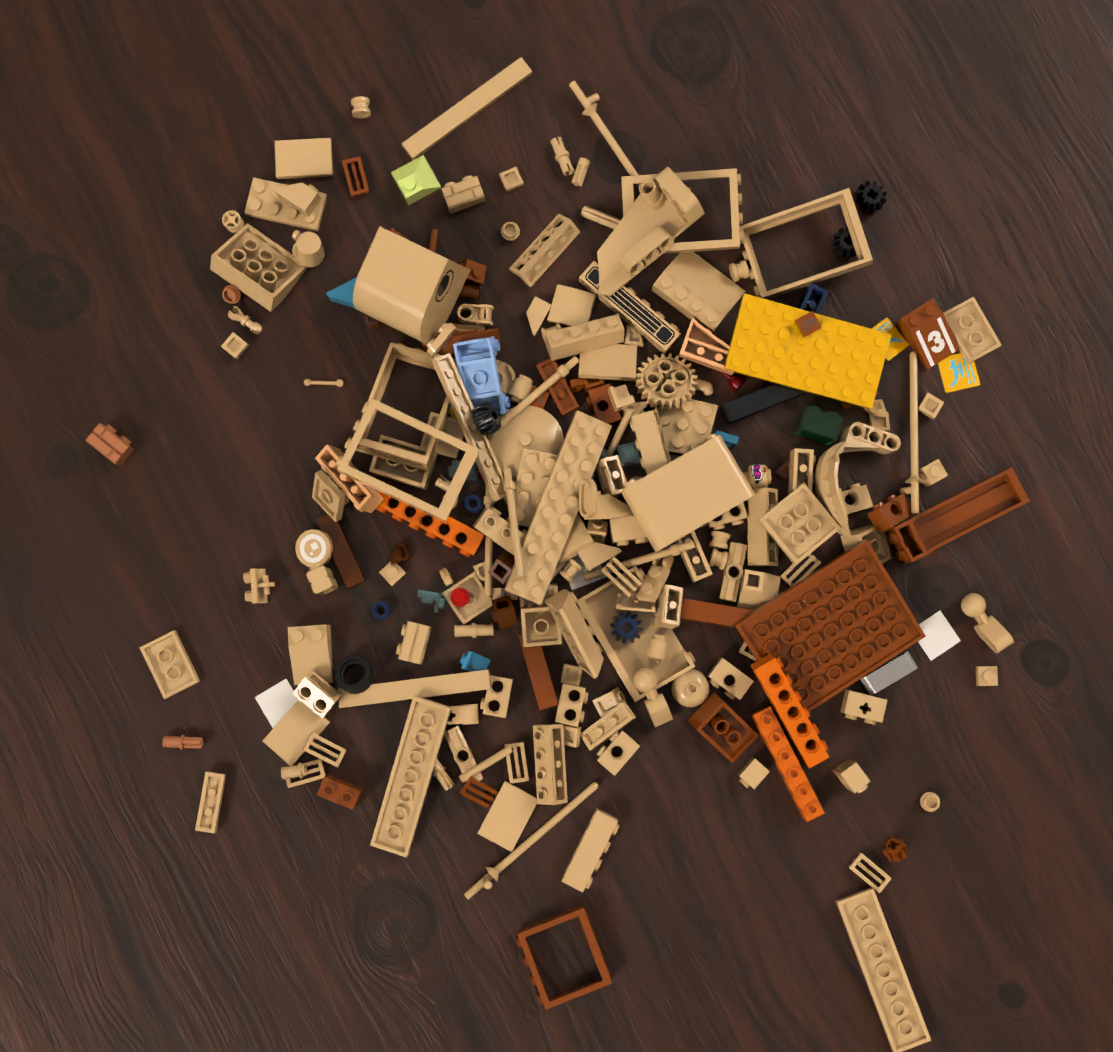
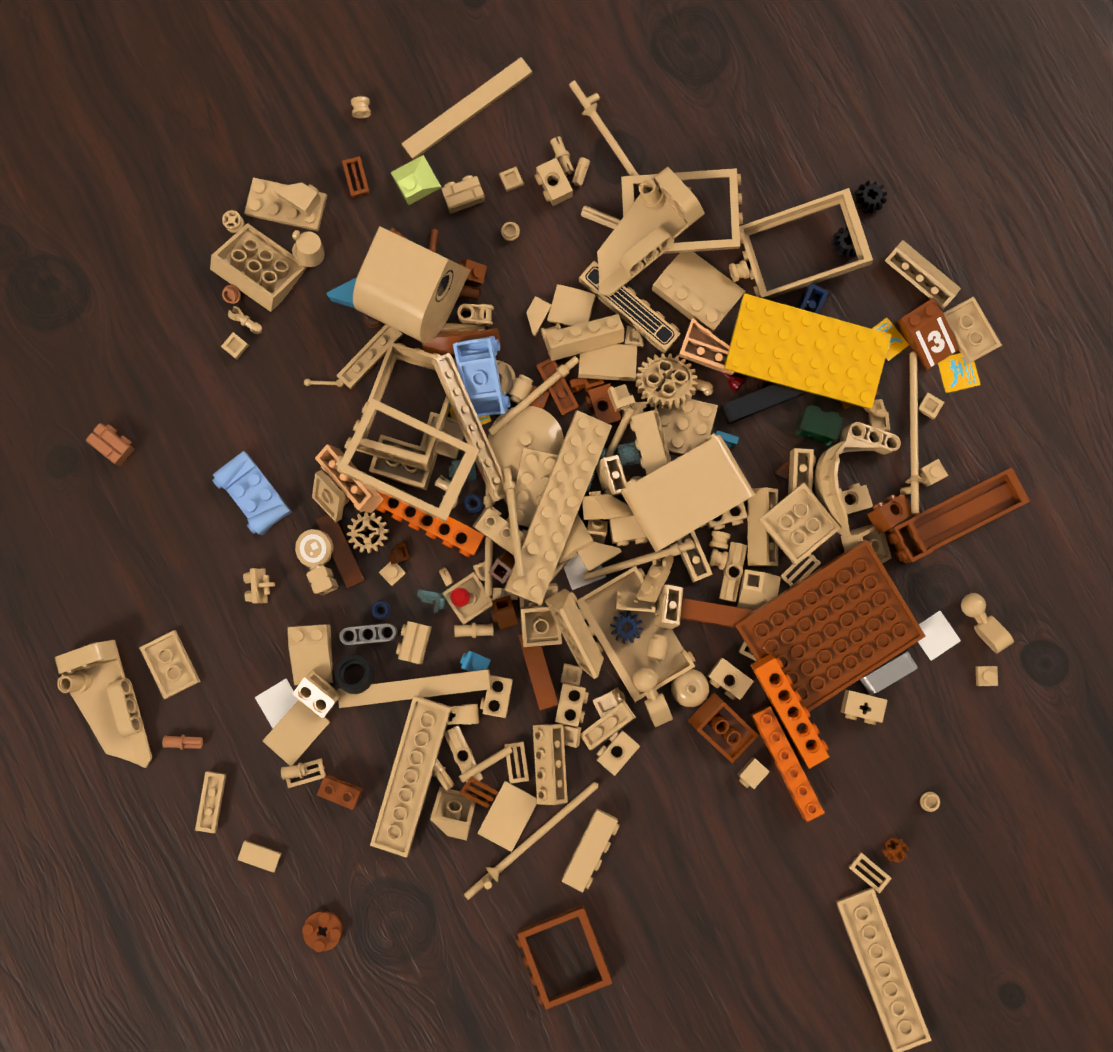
tan tile [275,138,333,179] -> none
tan tile [302,732,346,768] -> none
tan plate [426,323,457,357] -> none
black gear [472,402,501,436] -> none
tan fence [509,214,580,287] -> none
tan bush [558,559,583,583] -> none
tan tile [579,479,597,518] -> none
tan tile [601,557,642,598] -> none
tan head [743,464,771,489] -> none
dark orange tile [795,311,822,338] -> none
tan brick [833,759,871,793] -> none
none -> tan panel [55,640,152,768]
none -> light blue piece [212,451,292,535]
none -> tan tile [237,840,282,873]
none -> dark orange plate [302,910,343,952]
none -> tan plate [336,324,403,389]
none -> light grey beam [339,624,398,645]
none -> tan gear [347,512,389,554]
none -> tan slope [430,787,477,841]
none -> tan brick [534,158,573,206]
none -> tan brick [885,240,961,309]

